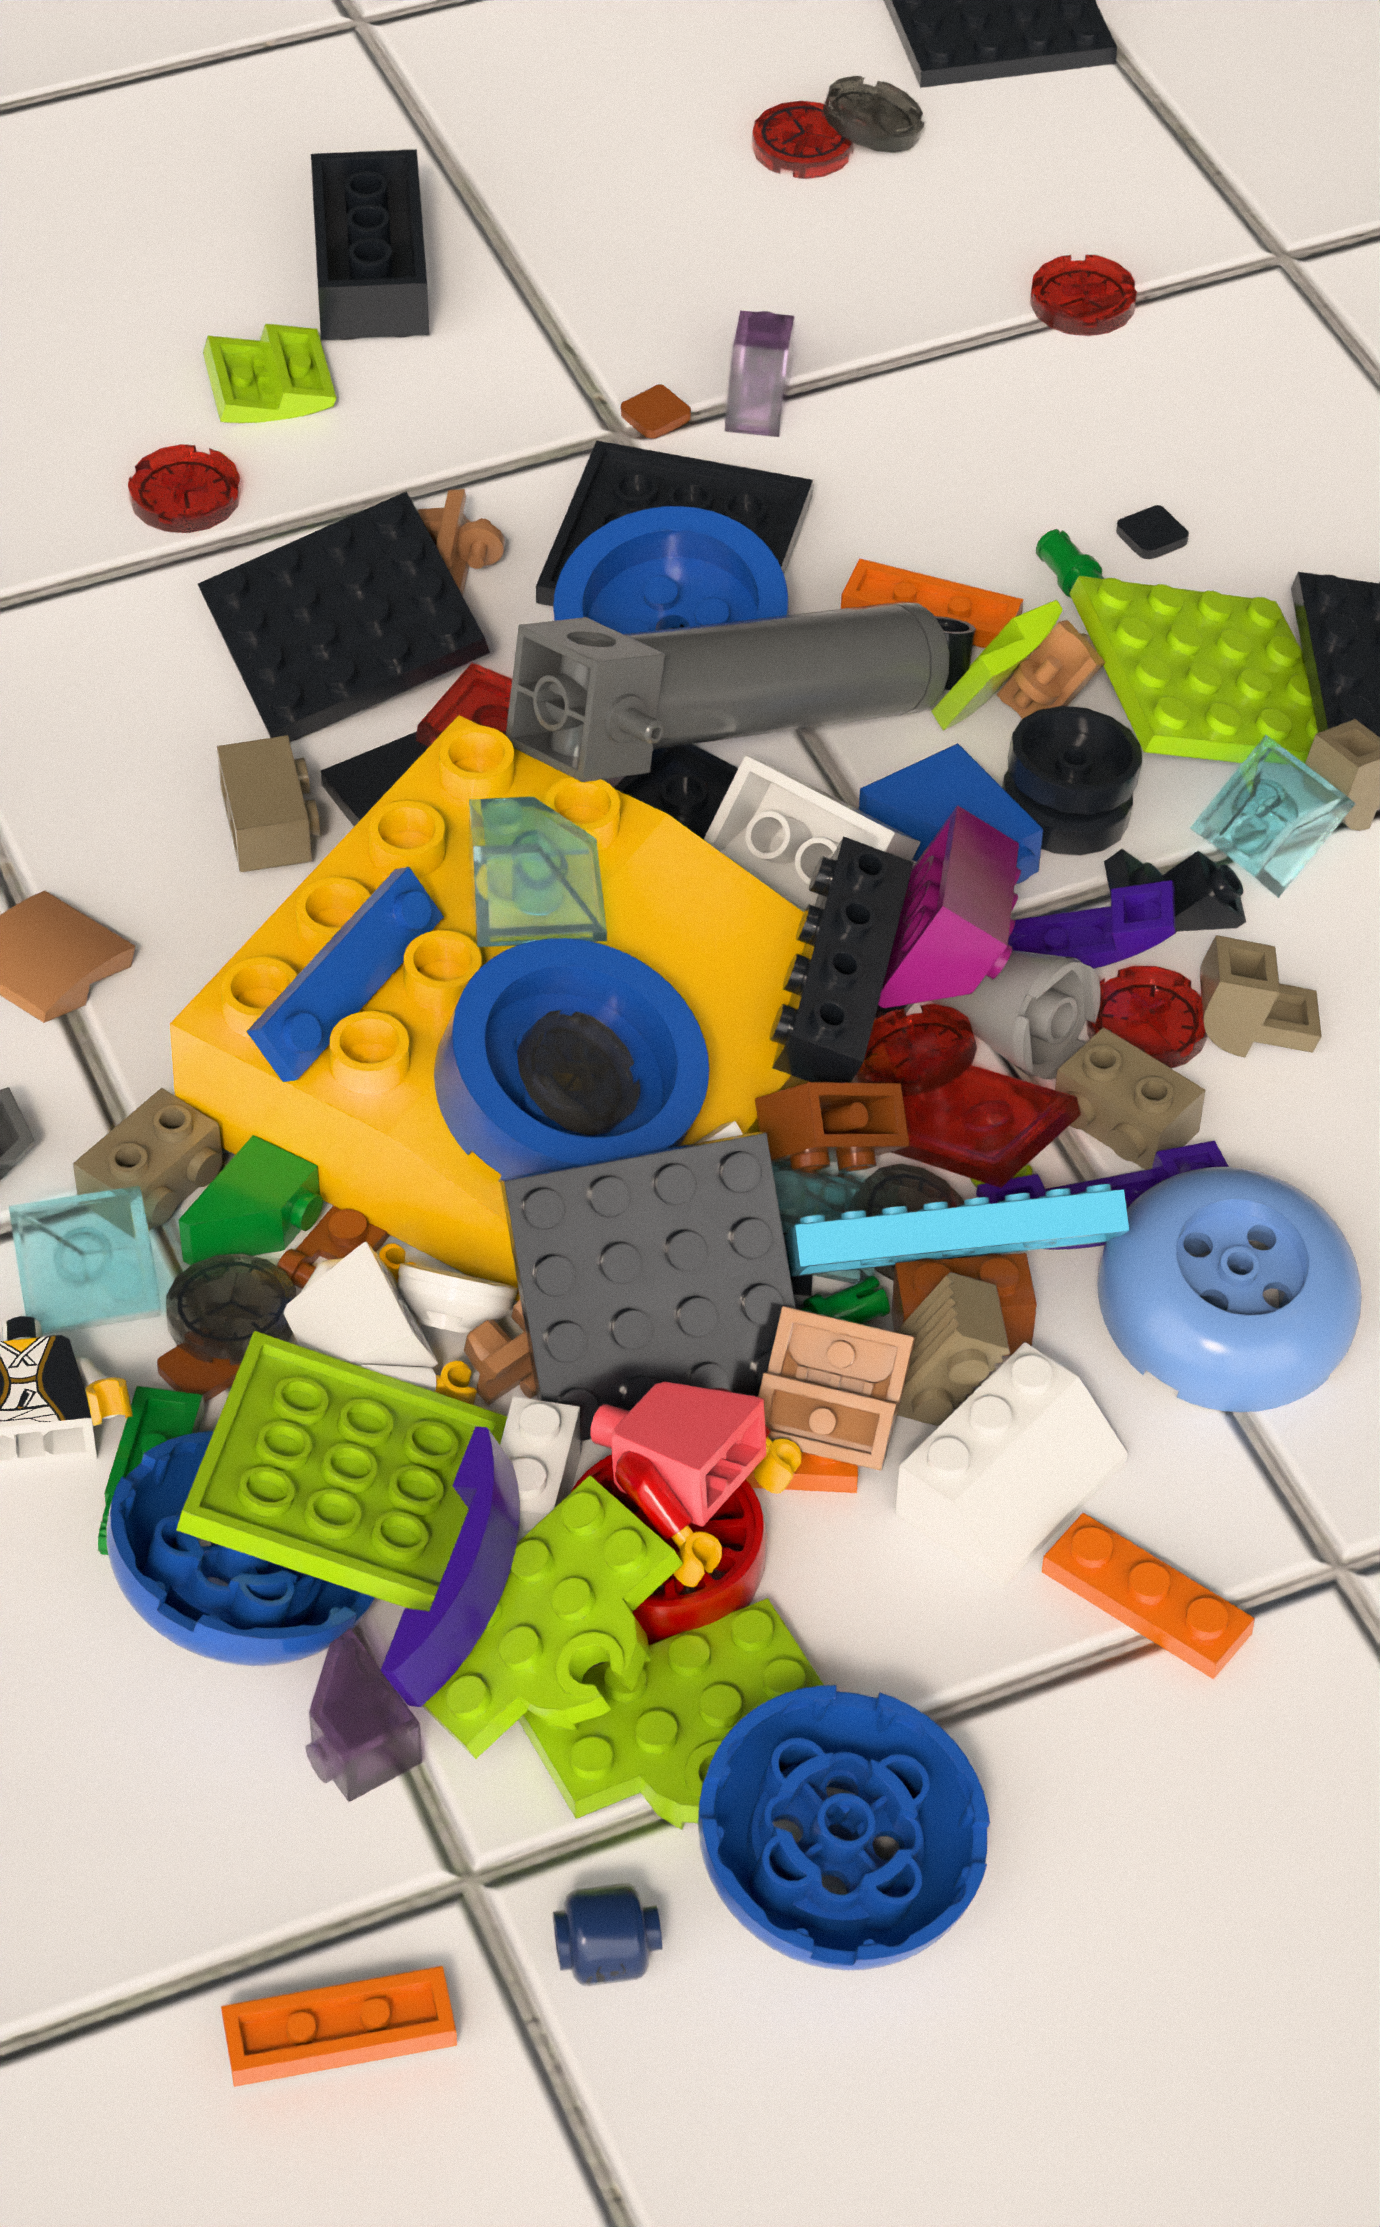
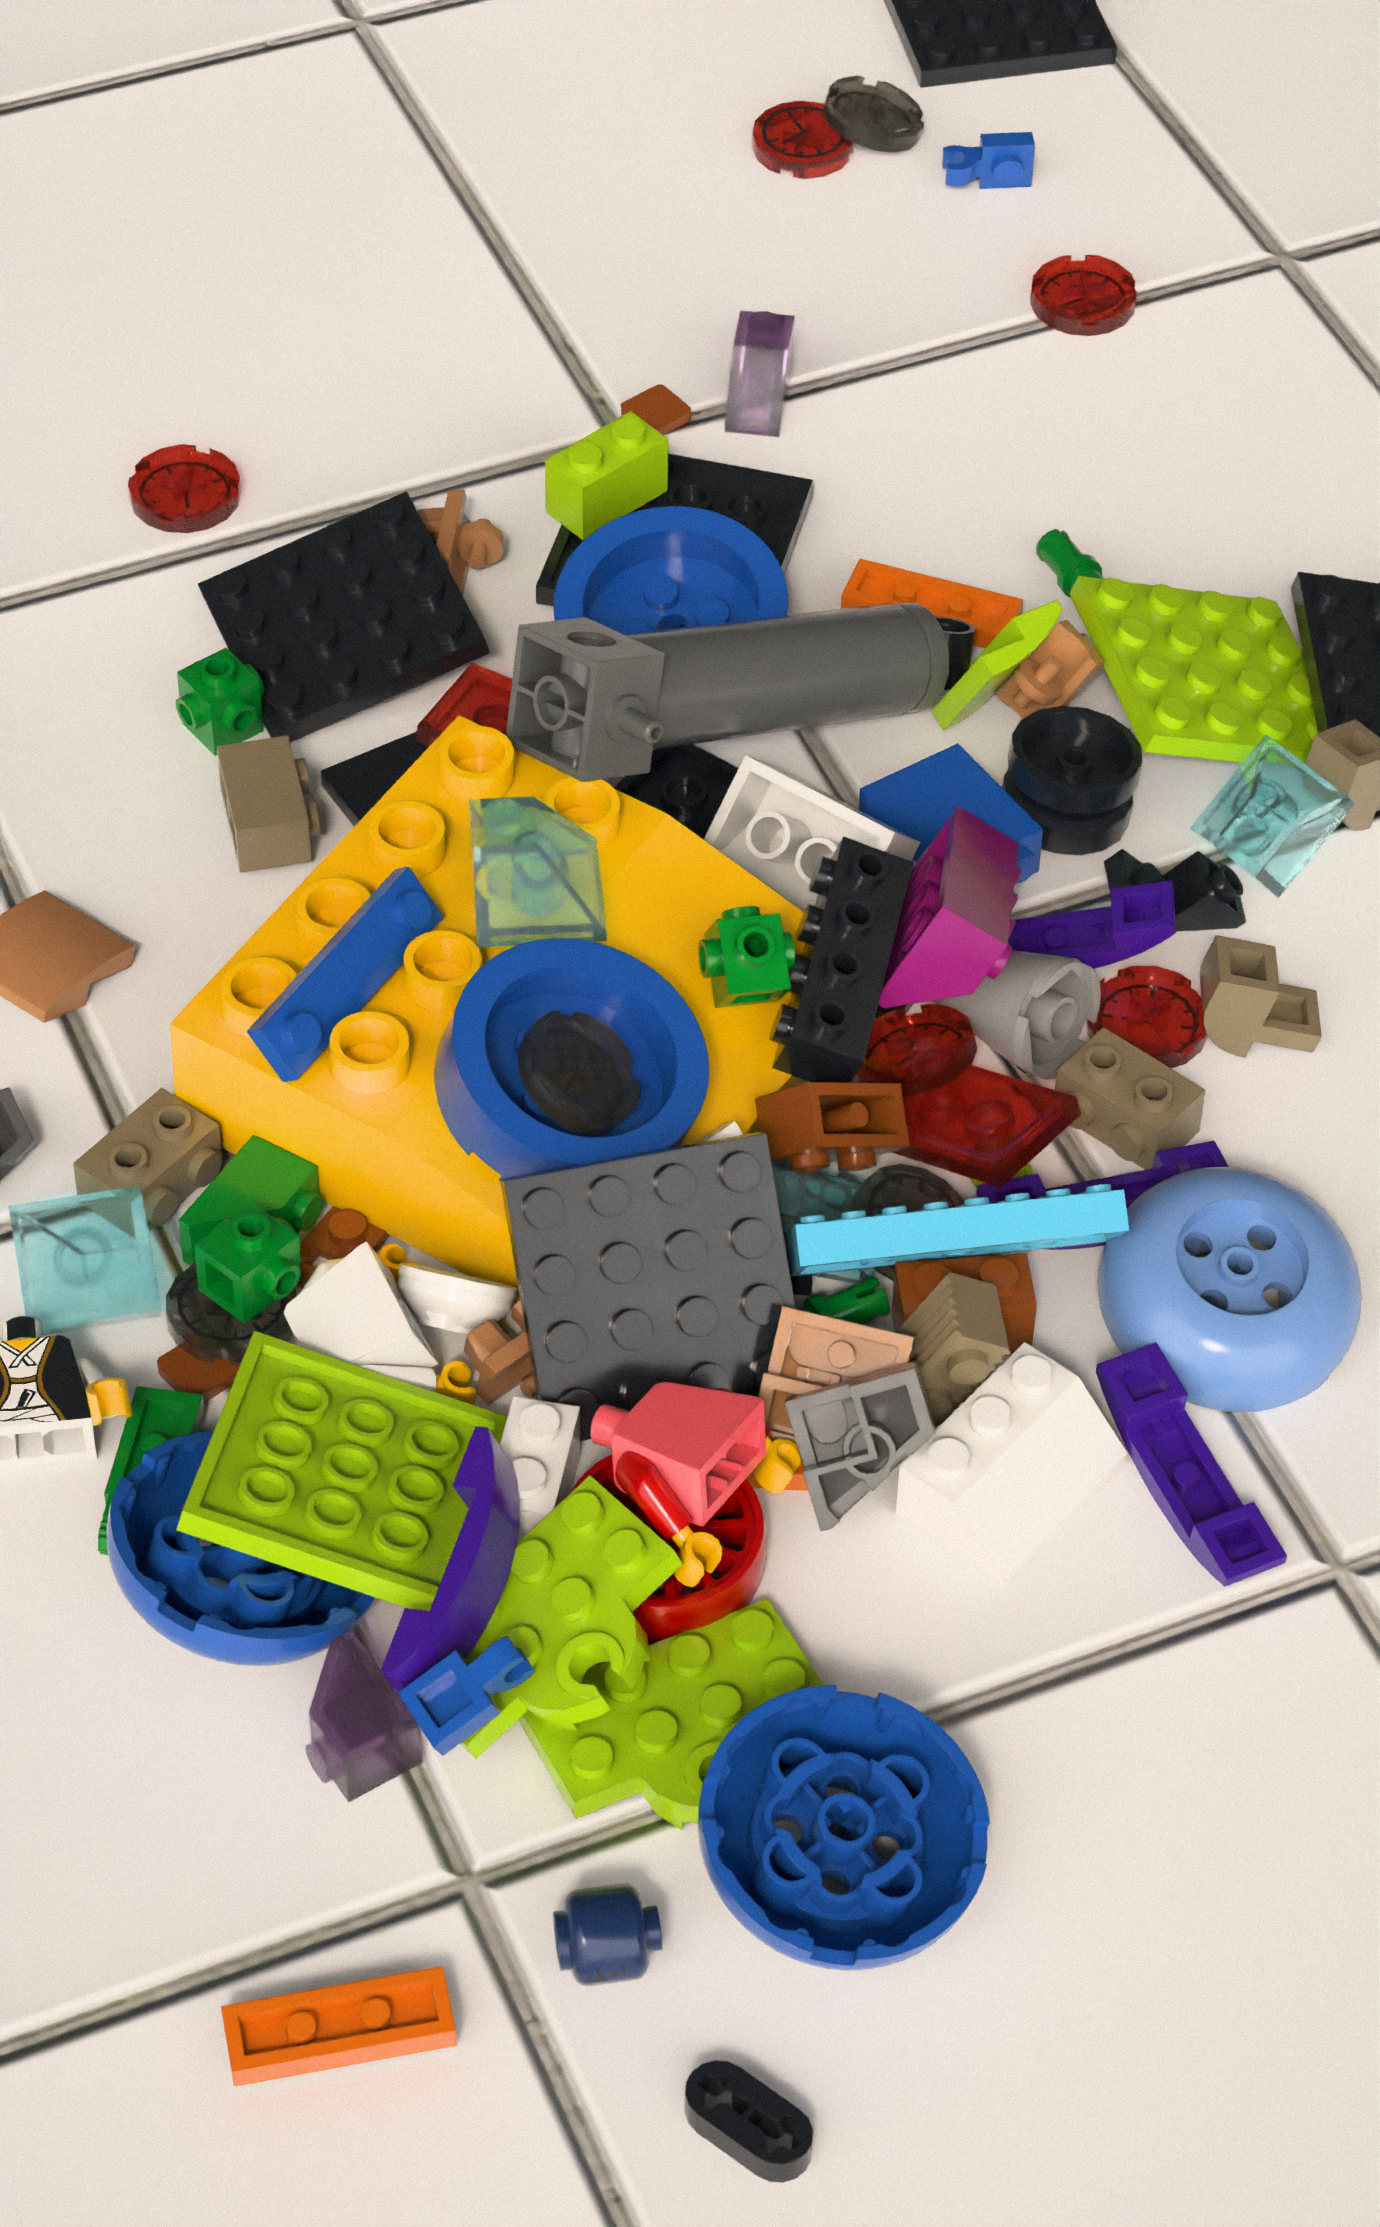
lime slope [203,324,336,423] -> none
black brick [311,149,429,340] -> none
orange plate [1042,1513,1255,1680] -> none
black piece [1116,505,1189,559] -> none
none -> green brick [176,648,264,756]
none -> green brick [194,1203,302,1324]
none -> blue plate [398,1636,535,1756]
none -> lime brick [545,411,668,540]
none -> black beam [685,2060,813,2183]
none -> green brick [698,906,795,1008]
none -> slope [784,1360,935,1532]
none -> blue plate [942,132,1035,189]
none -> dark purple slope [1095,1343,1287,1587]

